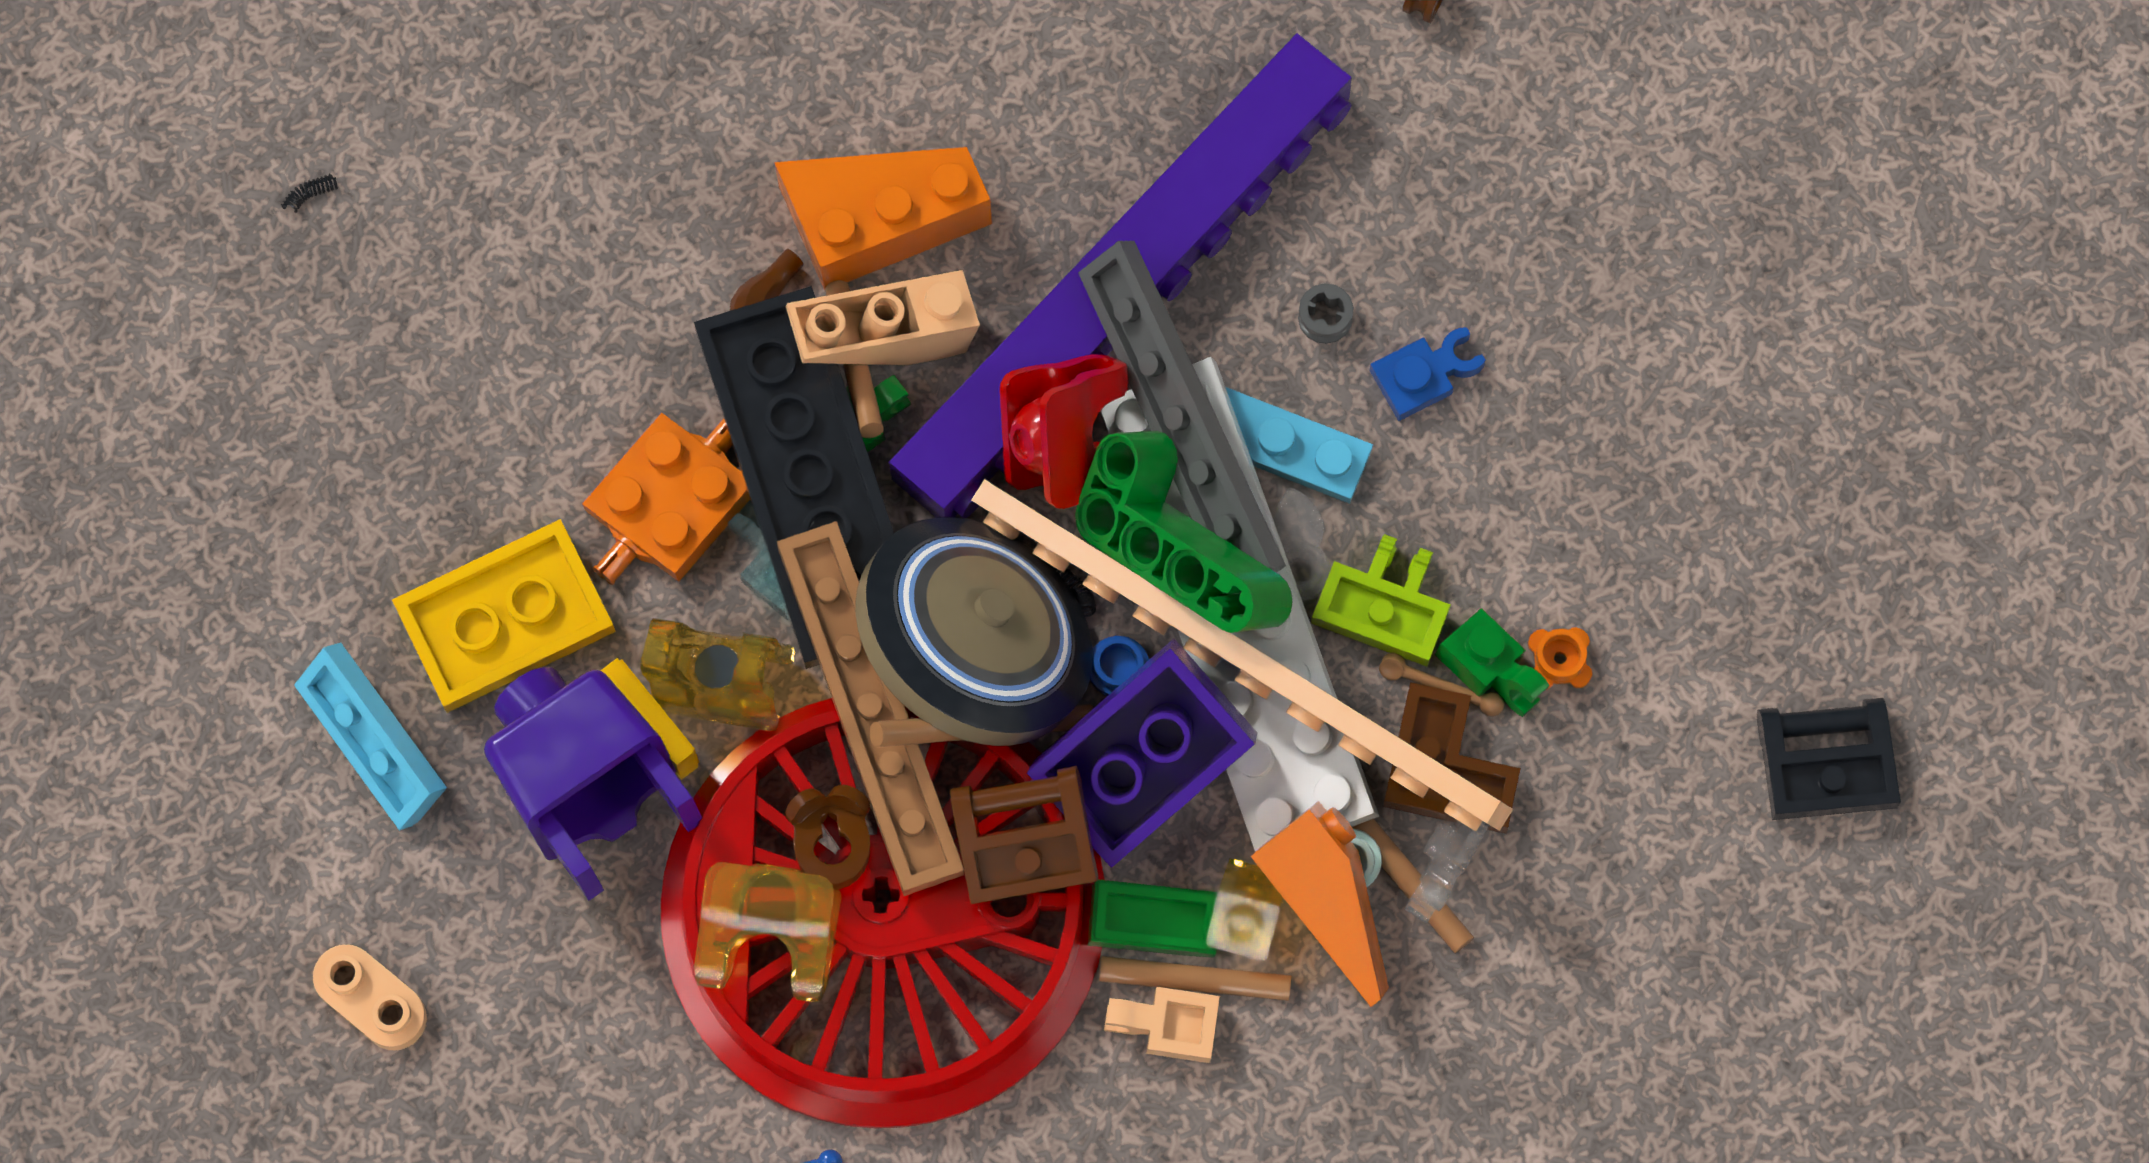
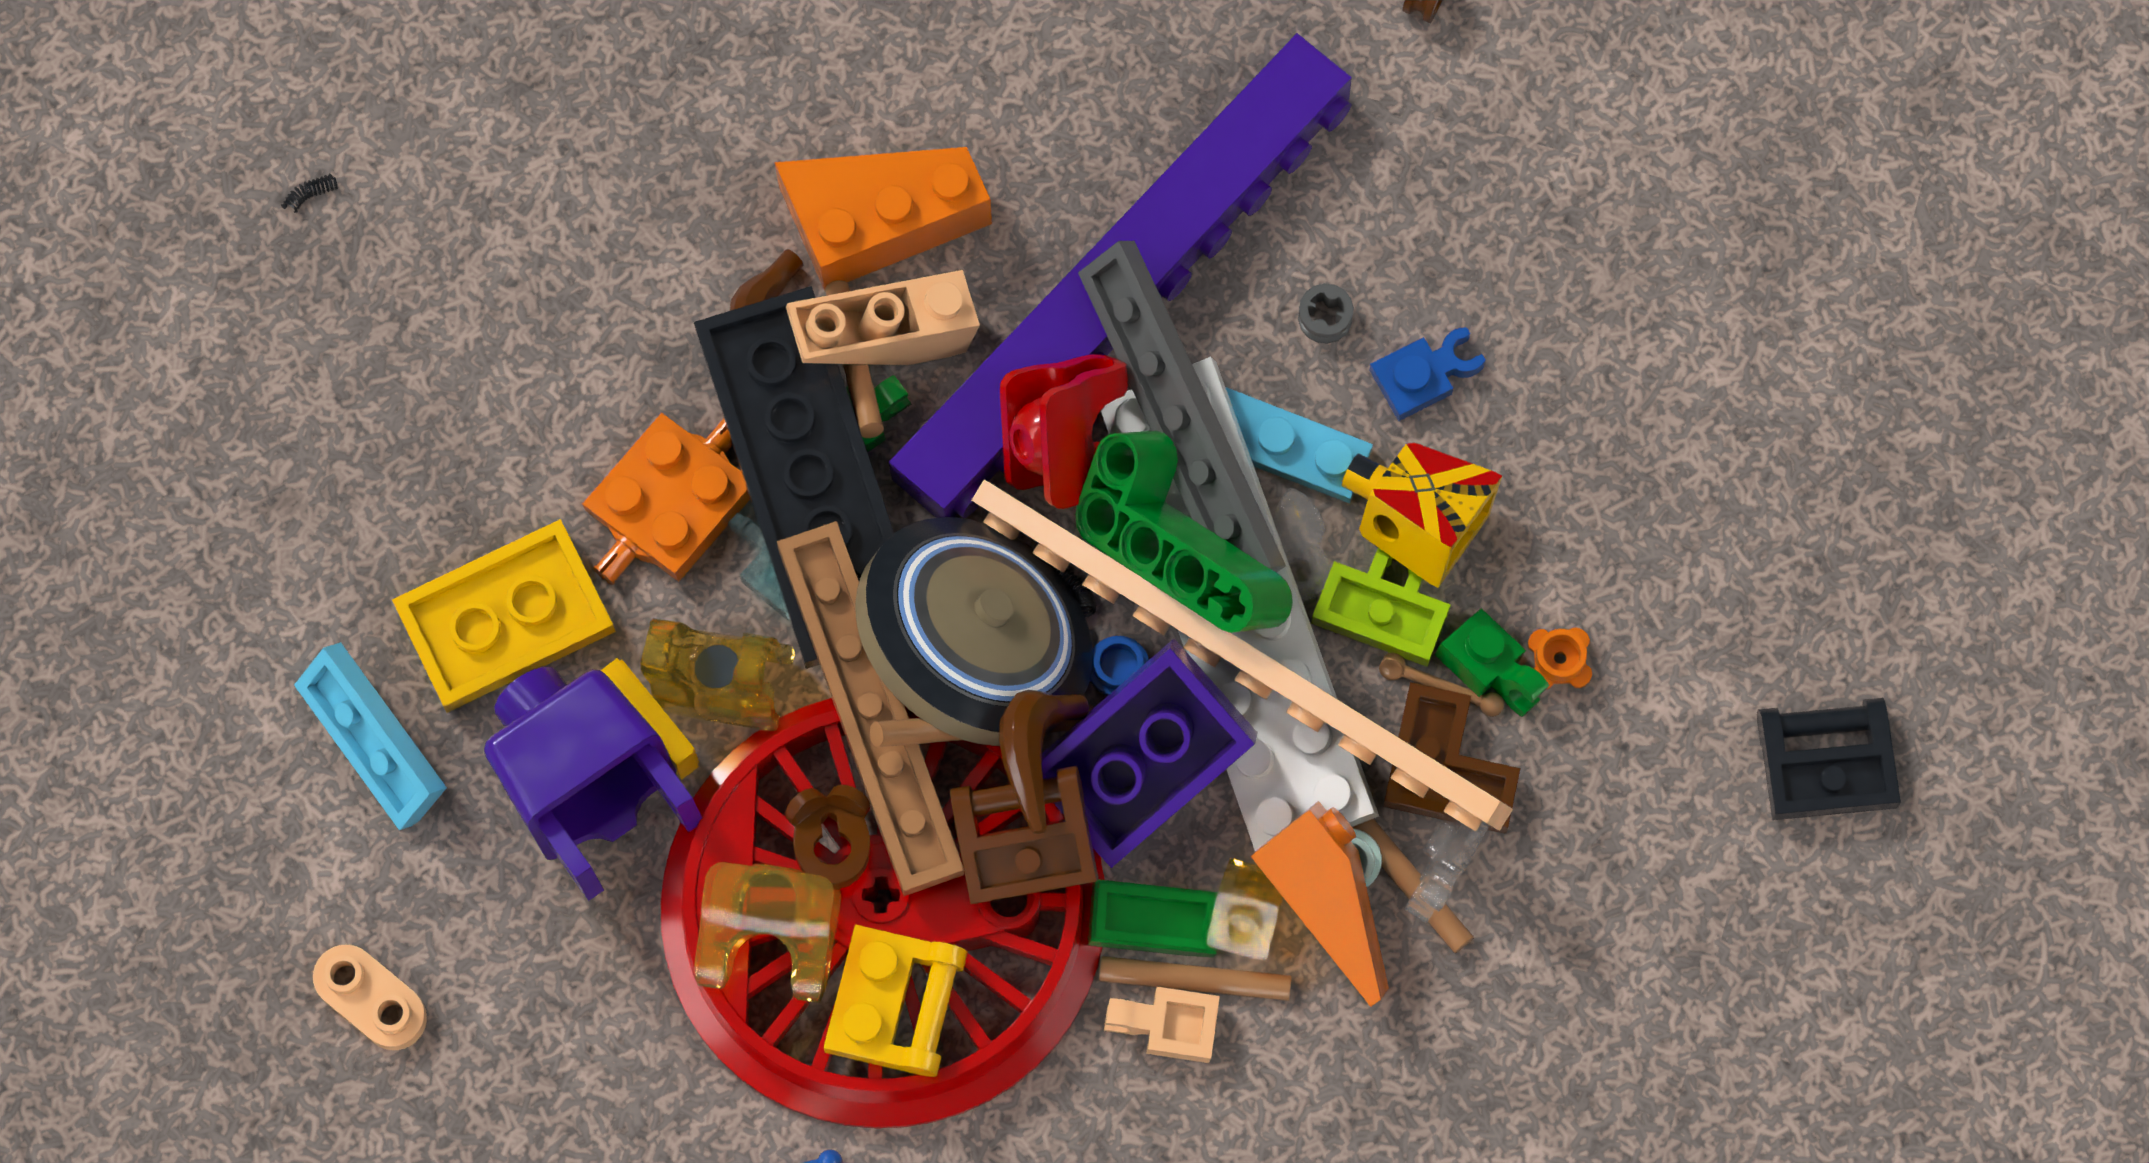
none -> yellow plate [824,925,968,1077]
none -> reddish brown piece [999,689,1089,834]
none -> yellow torso [1342,442,1502,588]

